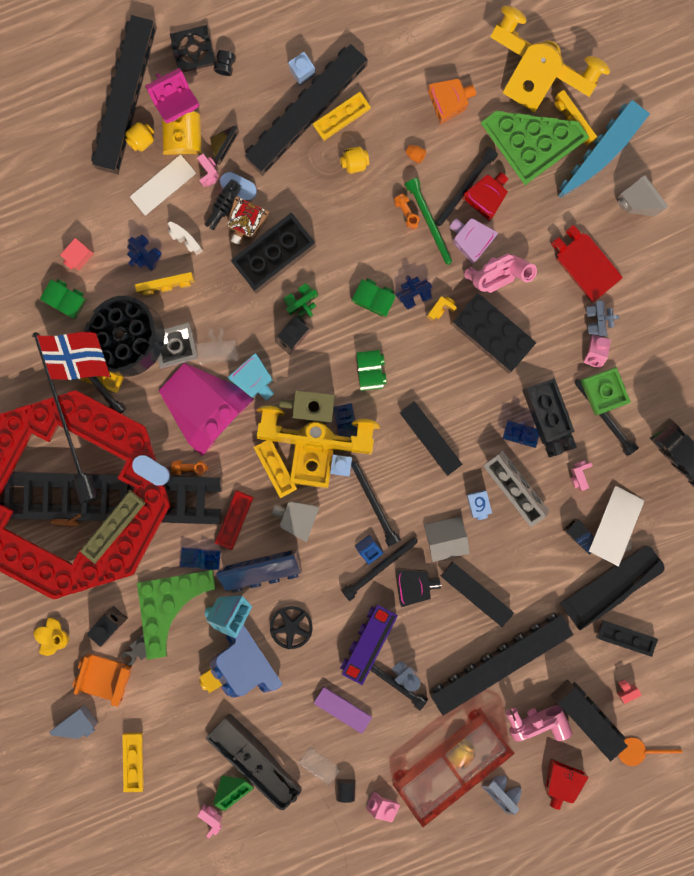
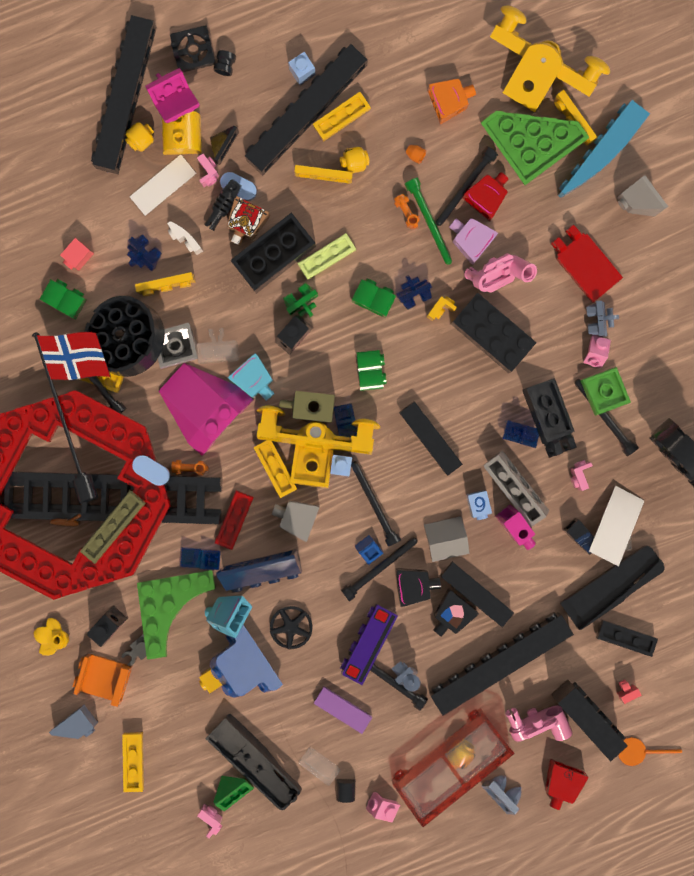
none -> yellow tile [294,165,353,184]
none -> yellowish green tile [297,233,356,280]
none -> black torso [433,588,479,637]
none -> dark pink torso [495,505,536,550]

